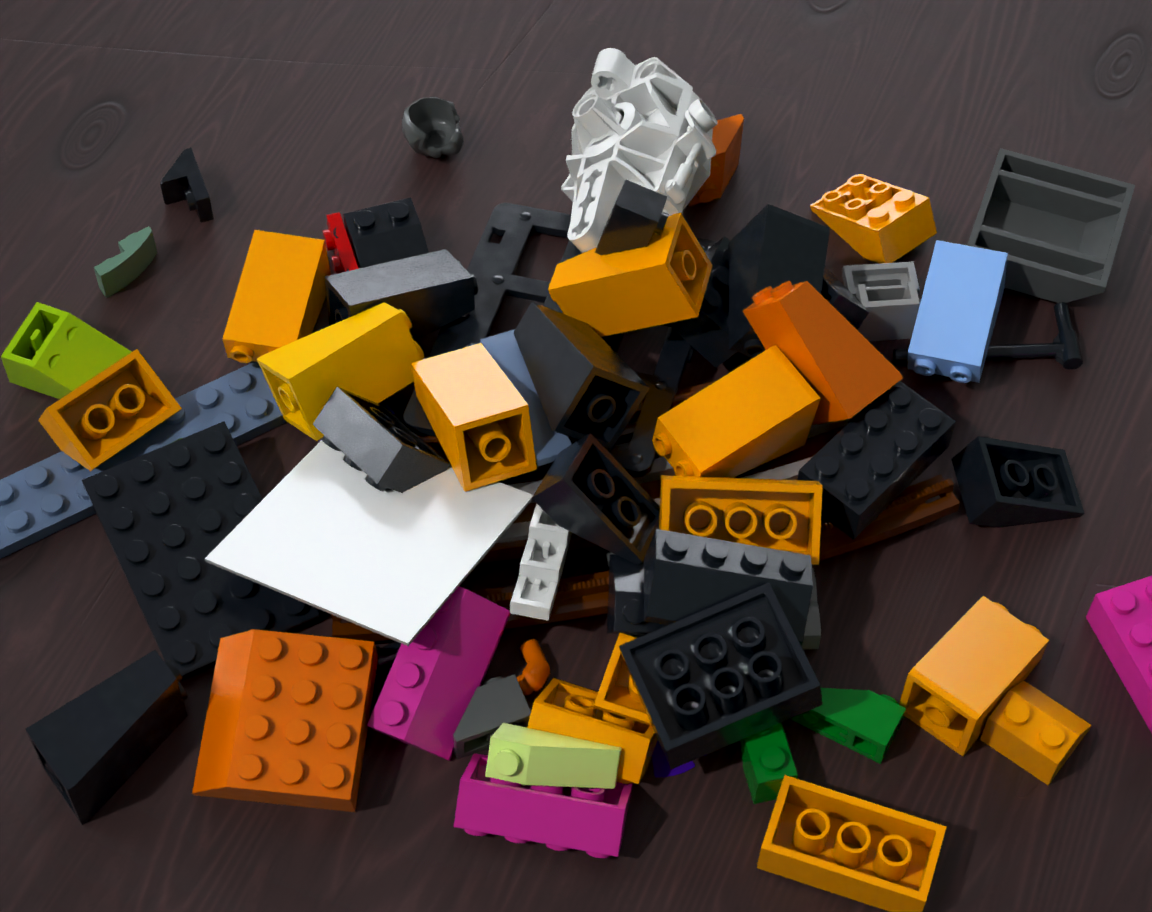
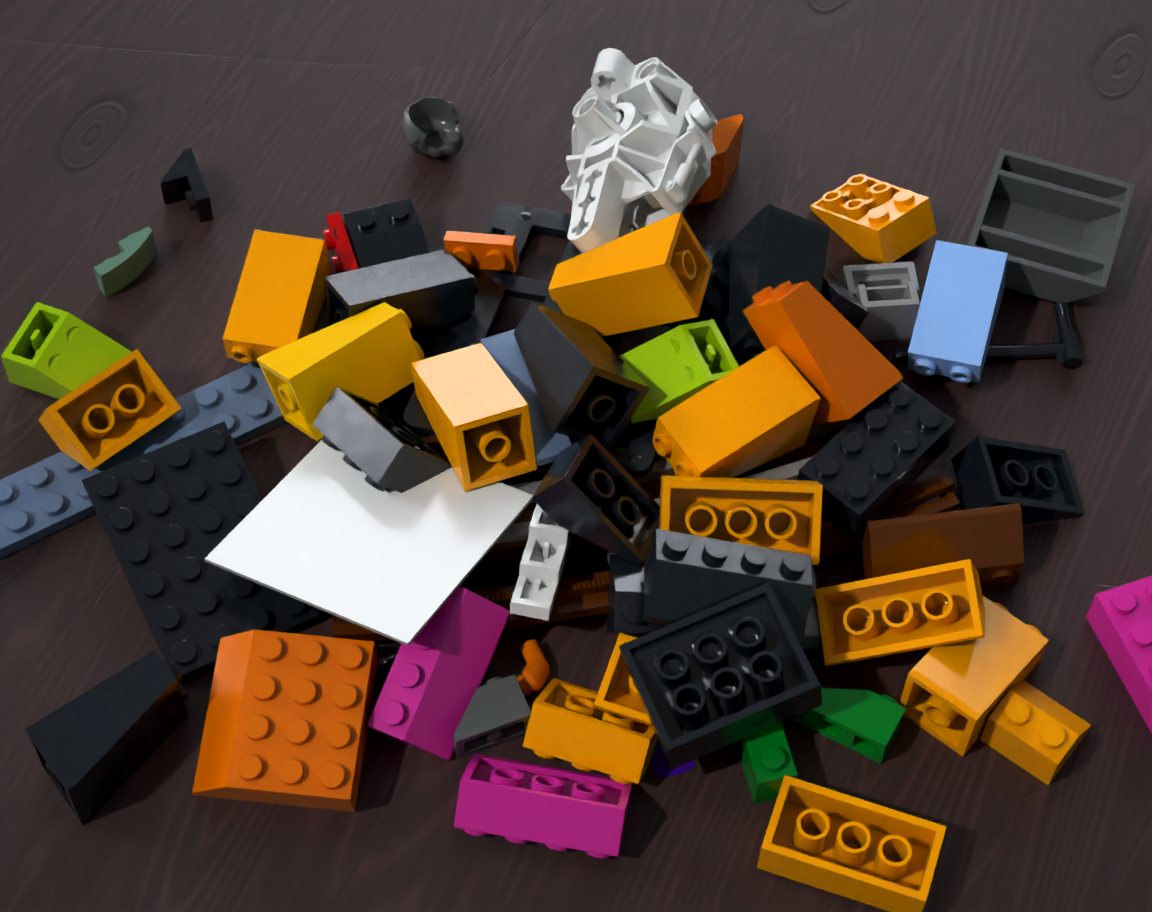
yellowish green slope [485,723,622,789] -> none
slope [595,179,669,255] -> none
none -> orange plate [443,231,519,272]
none -> lime slope [620,319,739,424]
none -> light orange slope [815,559,985,666]
none -> reddish brown slope [858,503,1024,588]

